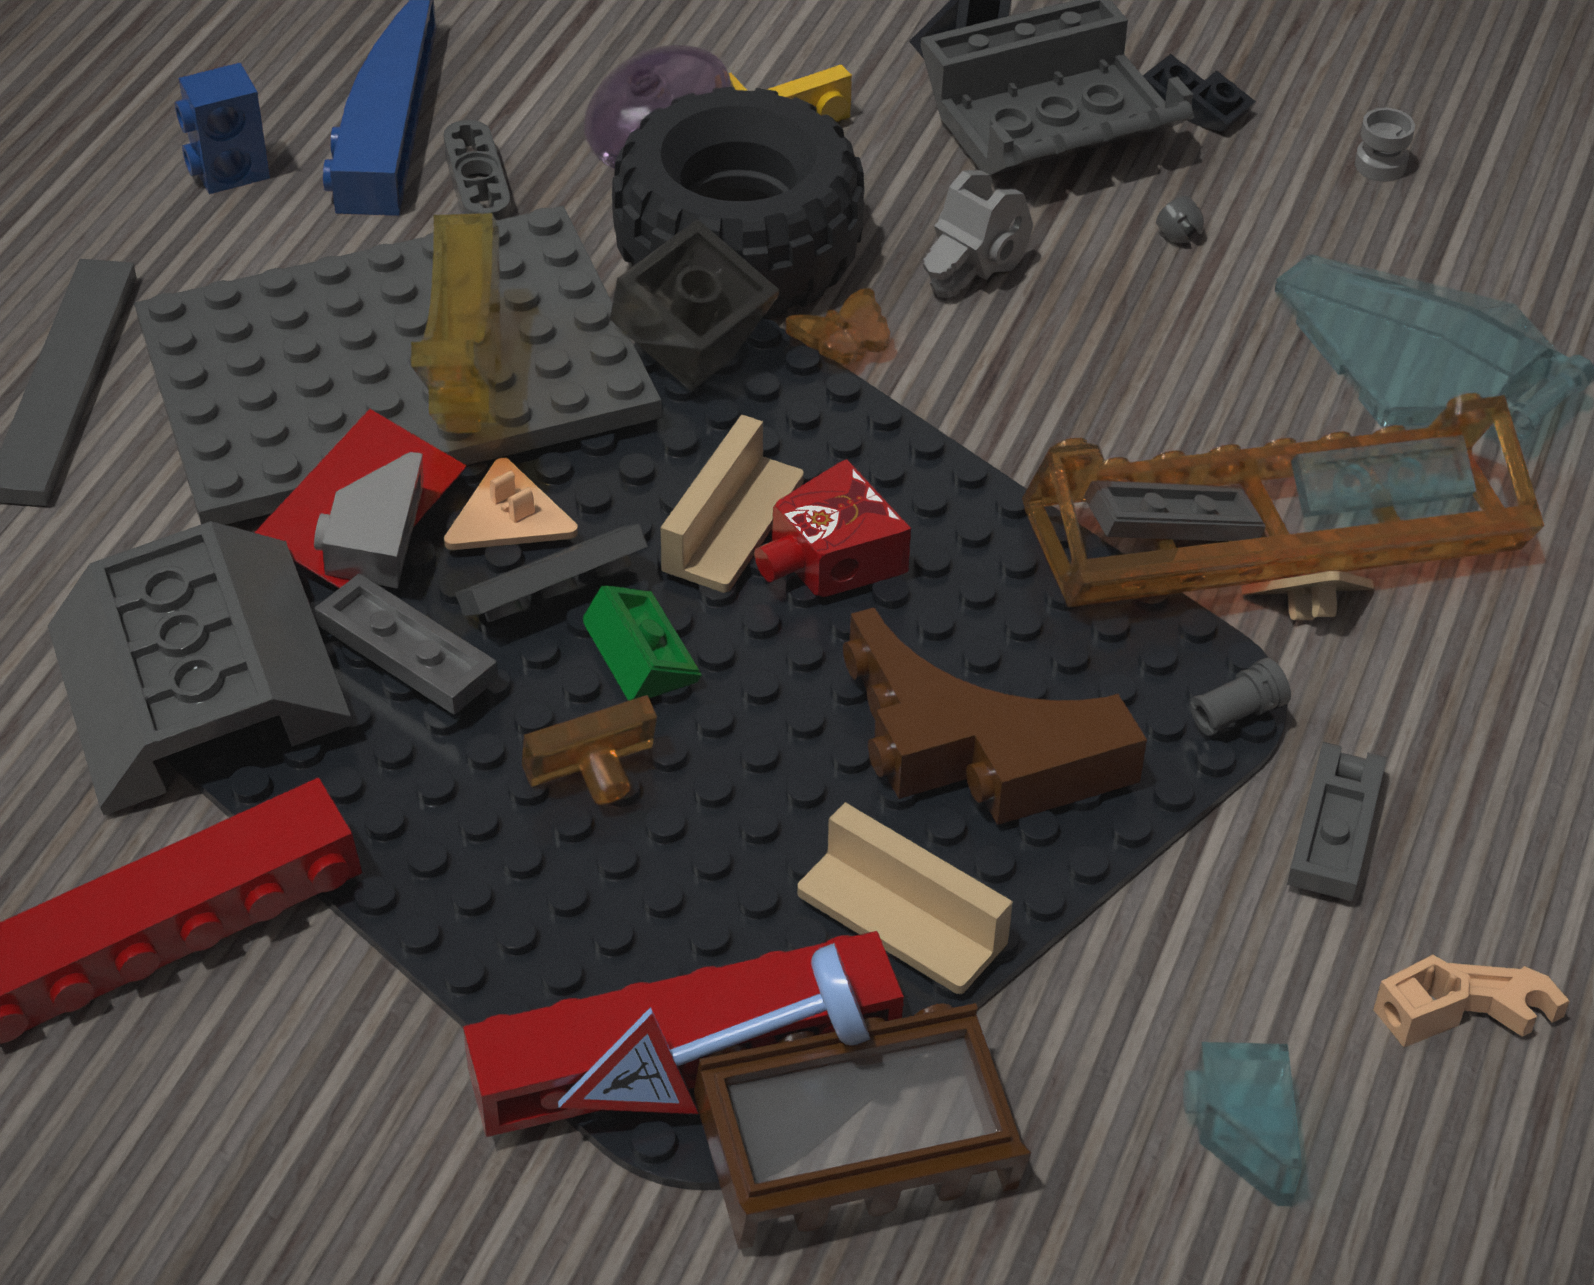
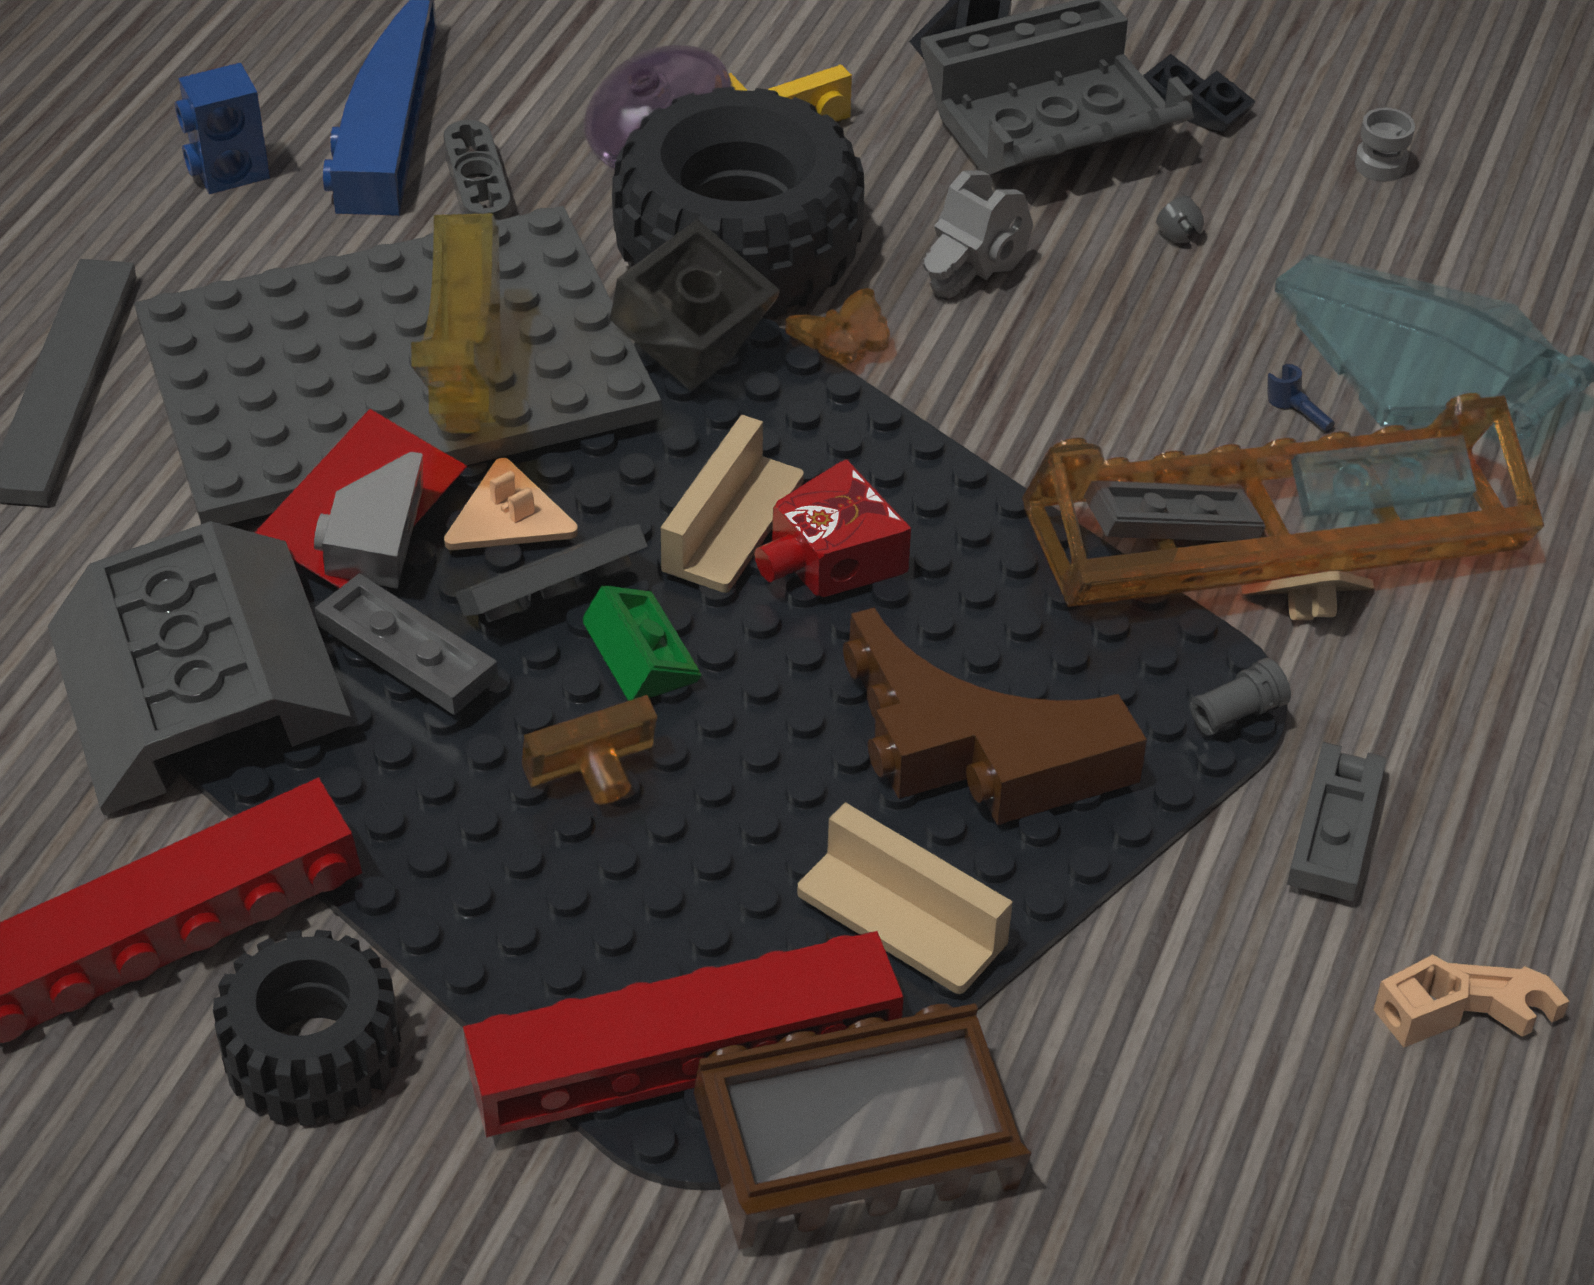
light blue piece [558,943,870,1114] -> none
clear light blue slope [1183,1042,1302,1207] -> none
none -> black tyre [213,930,401,1125]
none -> dark blue hand [1267,364,1335,433]

